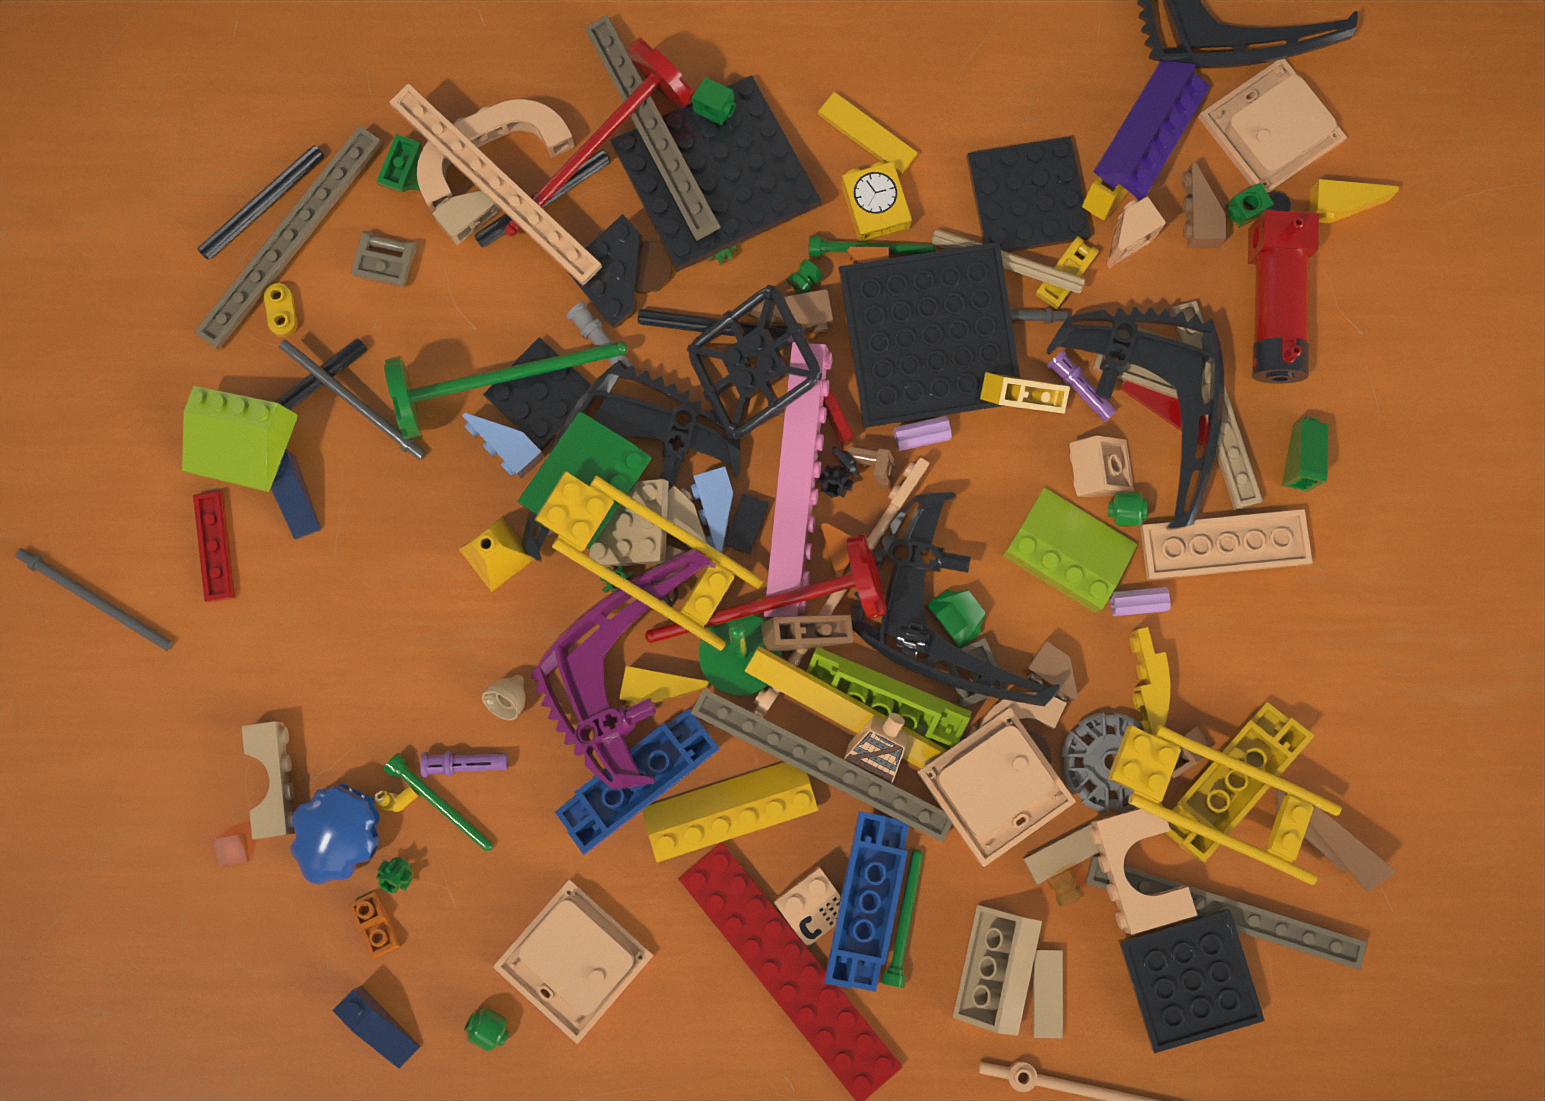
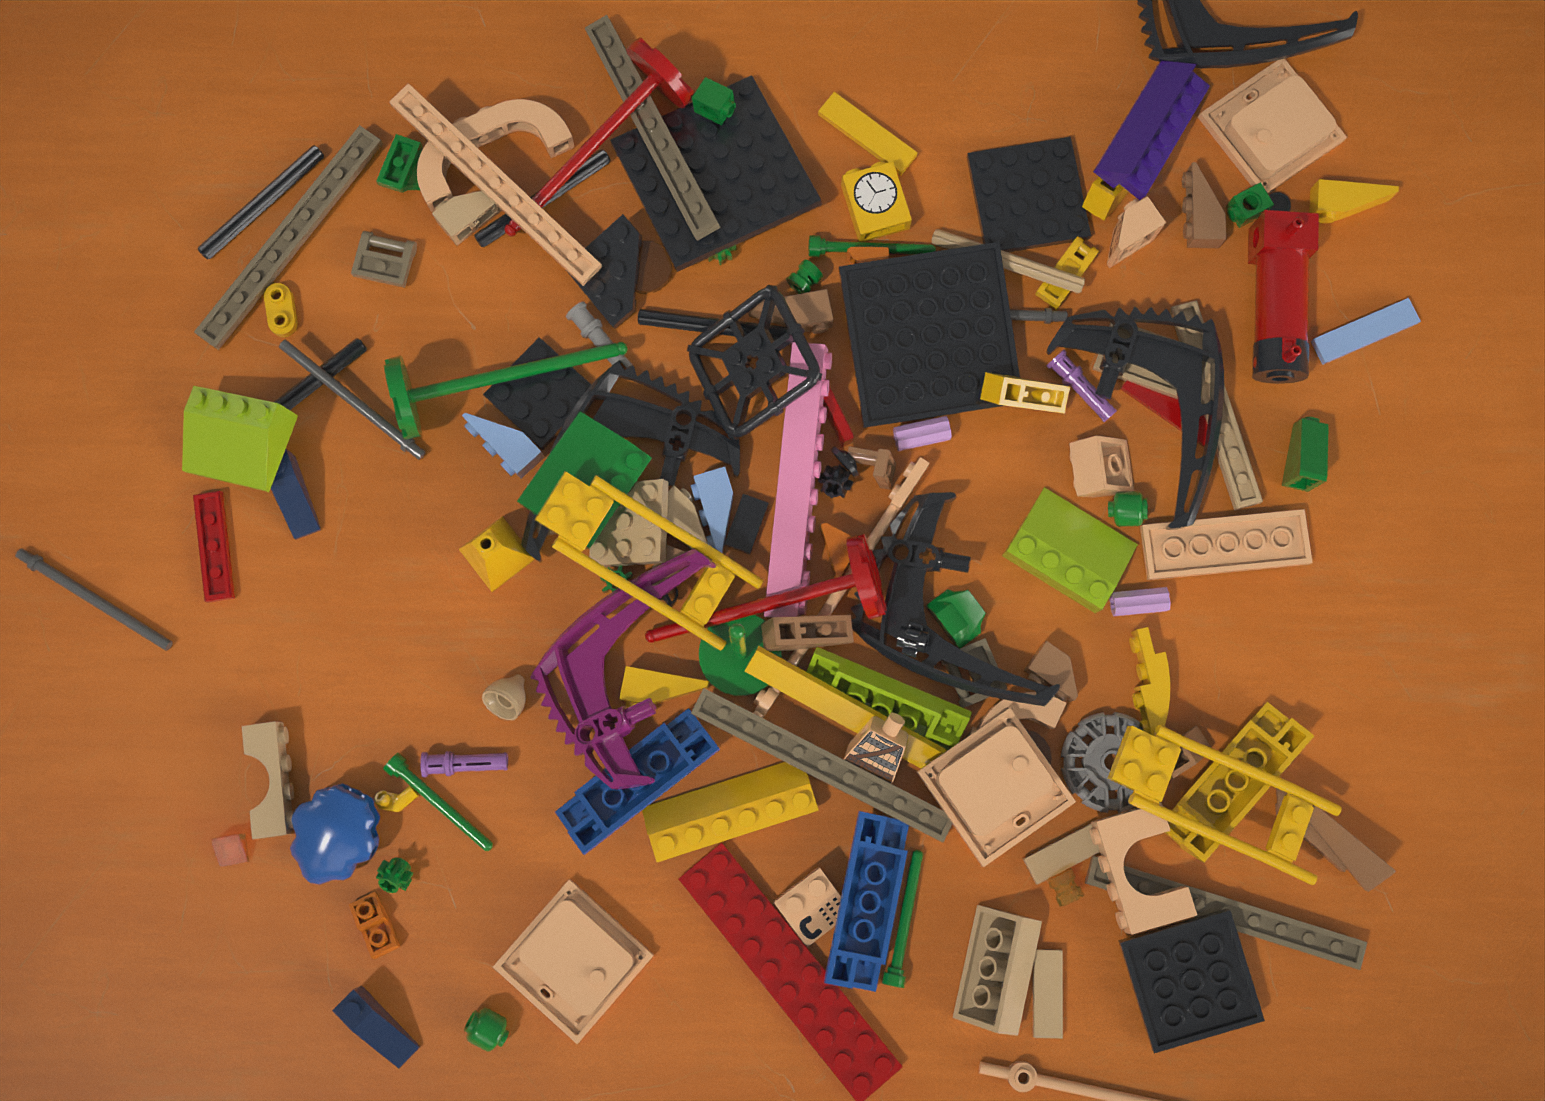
none -> light blue tile [1311,298,1421,365]

